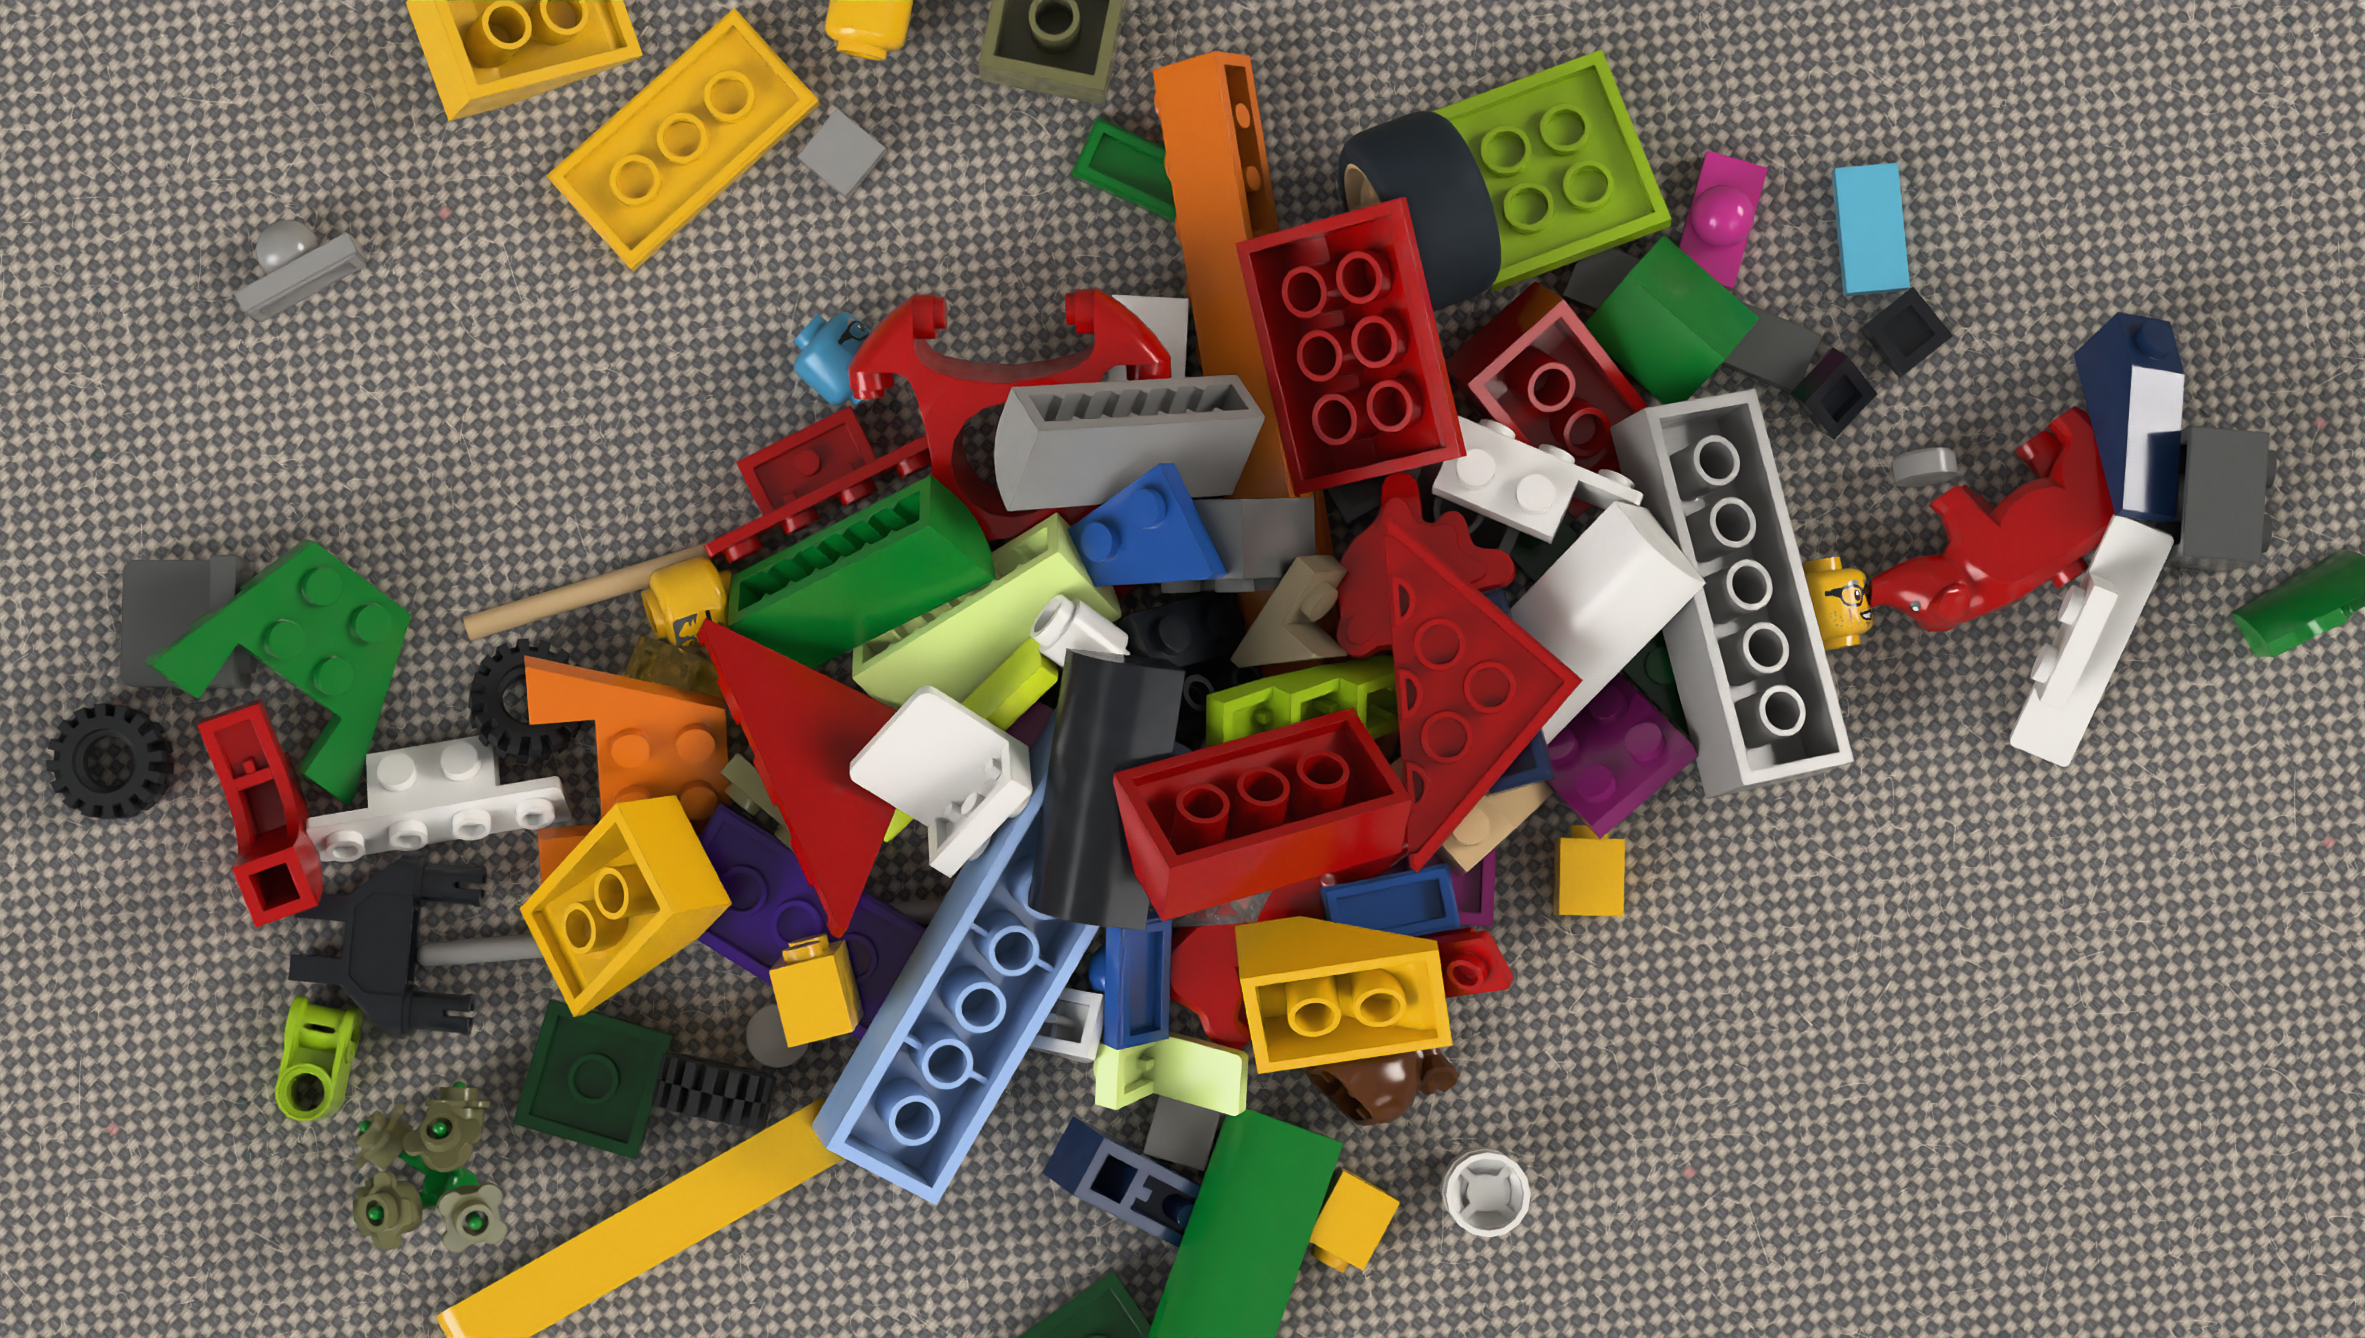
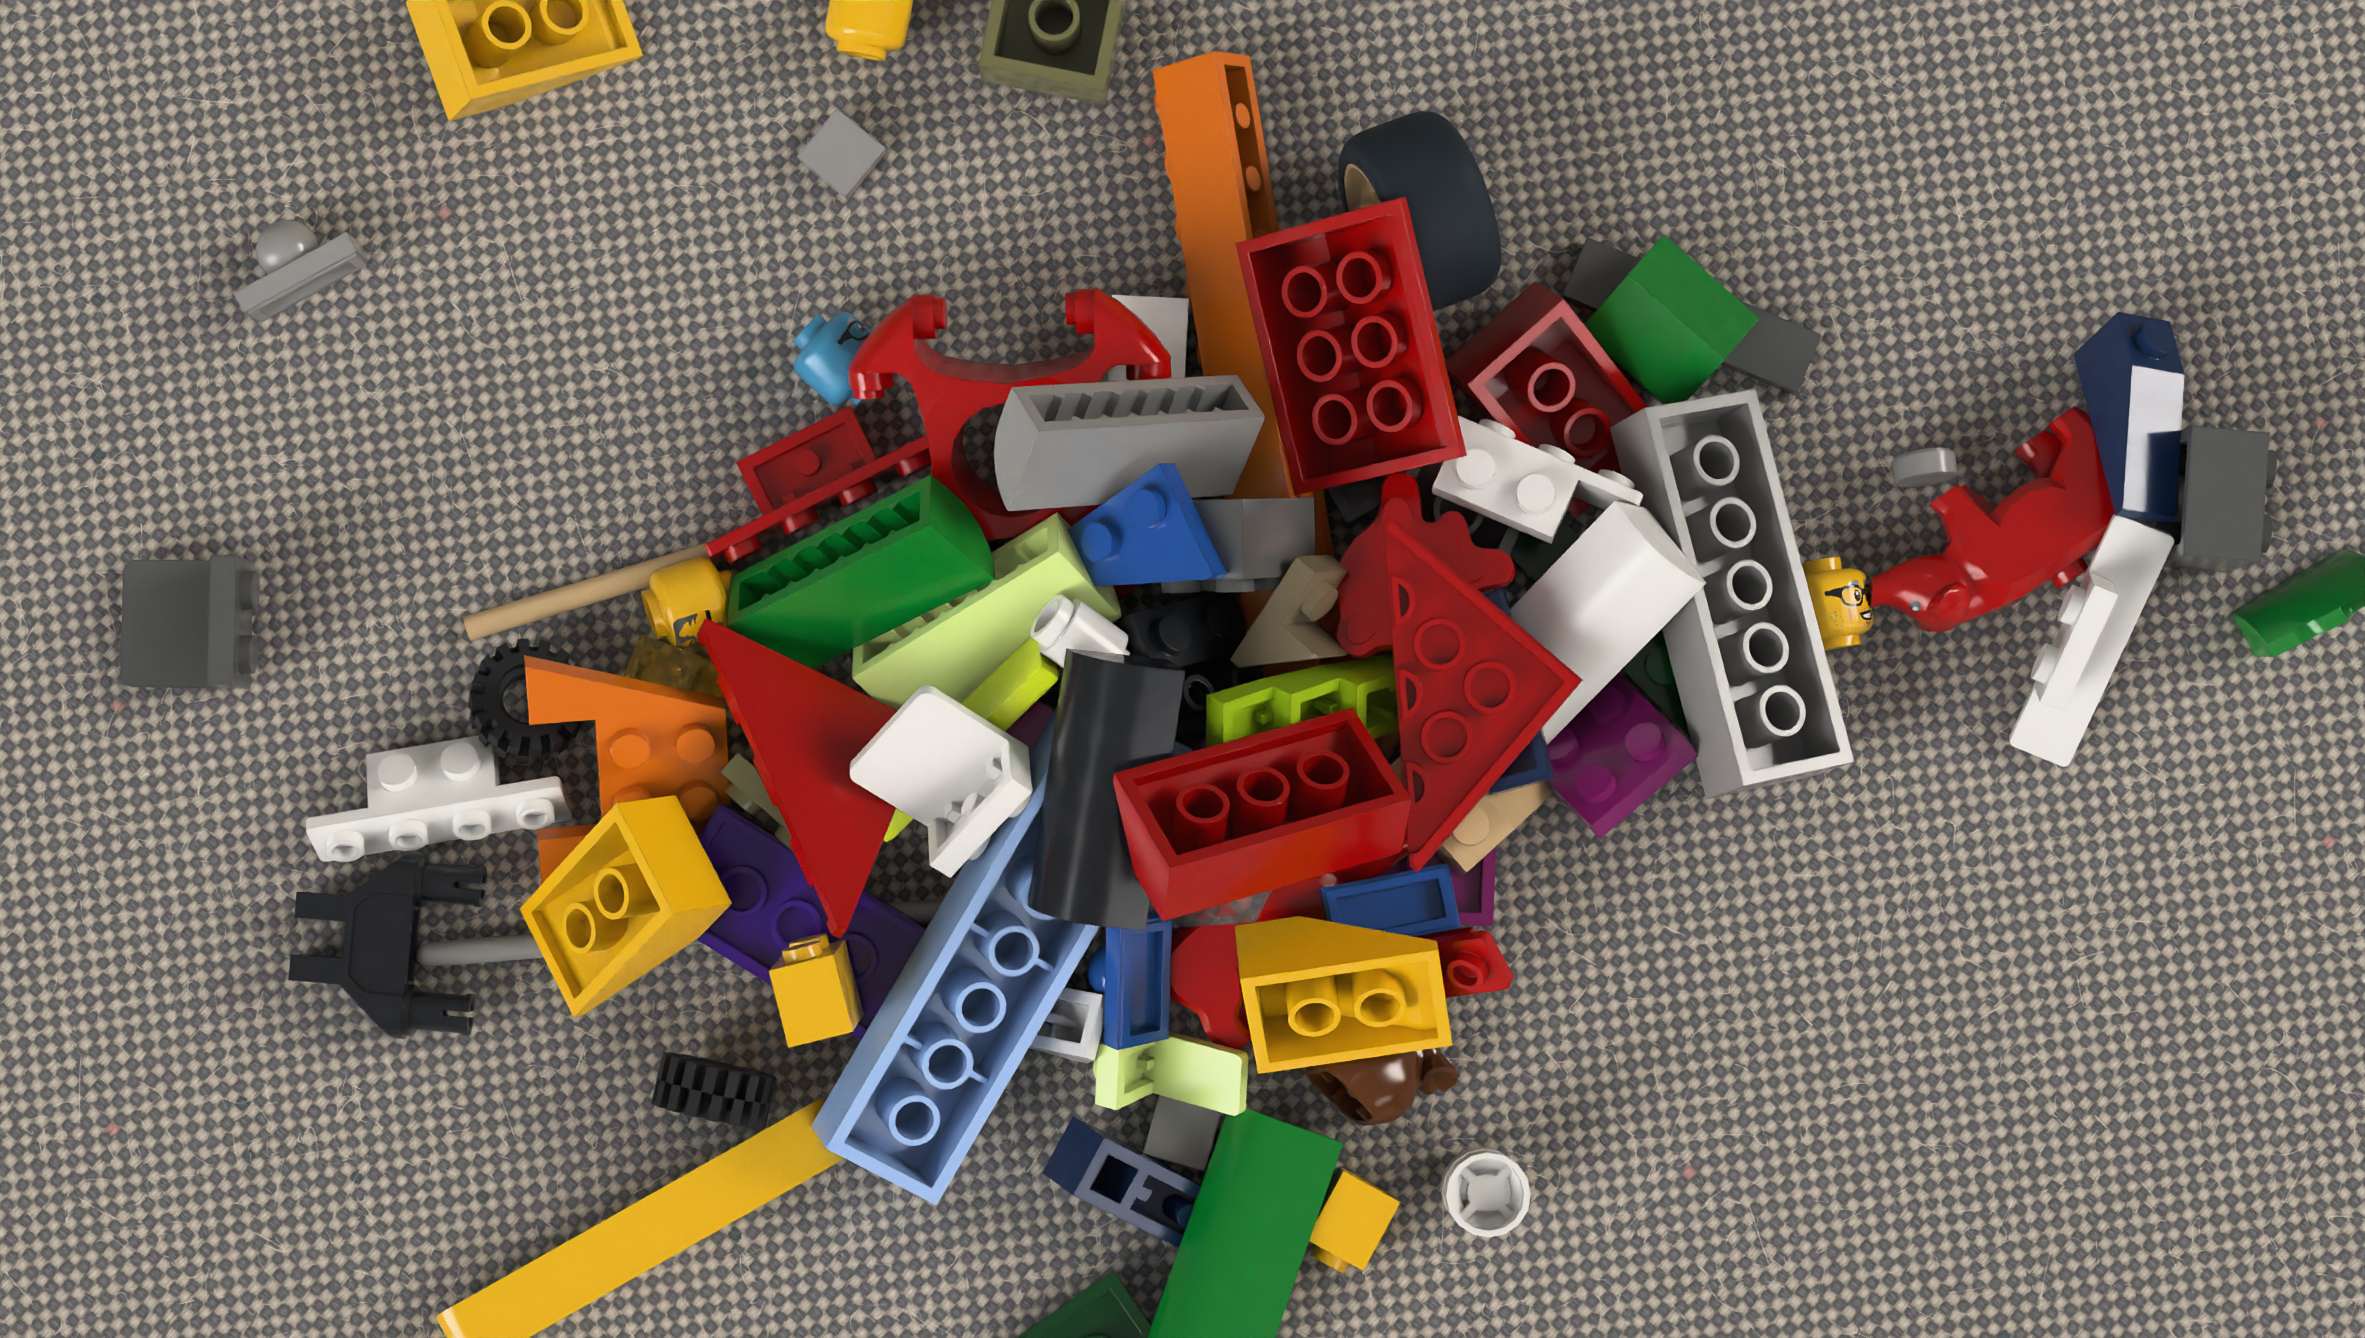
black tyre [46,703,174,820] -> none
green wing [144,539,411,805] -> none
red arch [197,698,323,928] -> none
lime piece [275,994,363,1121] -> none
olive plant [353,1081,507,1253] -> none
dark green plate [513,999,676,1160] -> none
yellow tile [546,8,821,272] -> none
light grey tile [746,1003,811,1068] -> none
green tile [1071,117,1177,223] -> none
lime plate [1432,49,1672,292] -> none
yellow brick [1553,825,1625,917] -> none
dark pink tile [1678,150,1768,292] -> none
black plate [1790,347,1877,440] -> none
medium azure tile [1831,162,1910,296] -> none
black plate [1859,287,1953,378] -> none

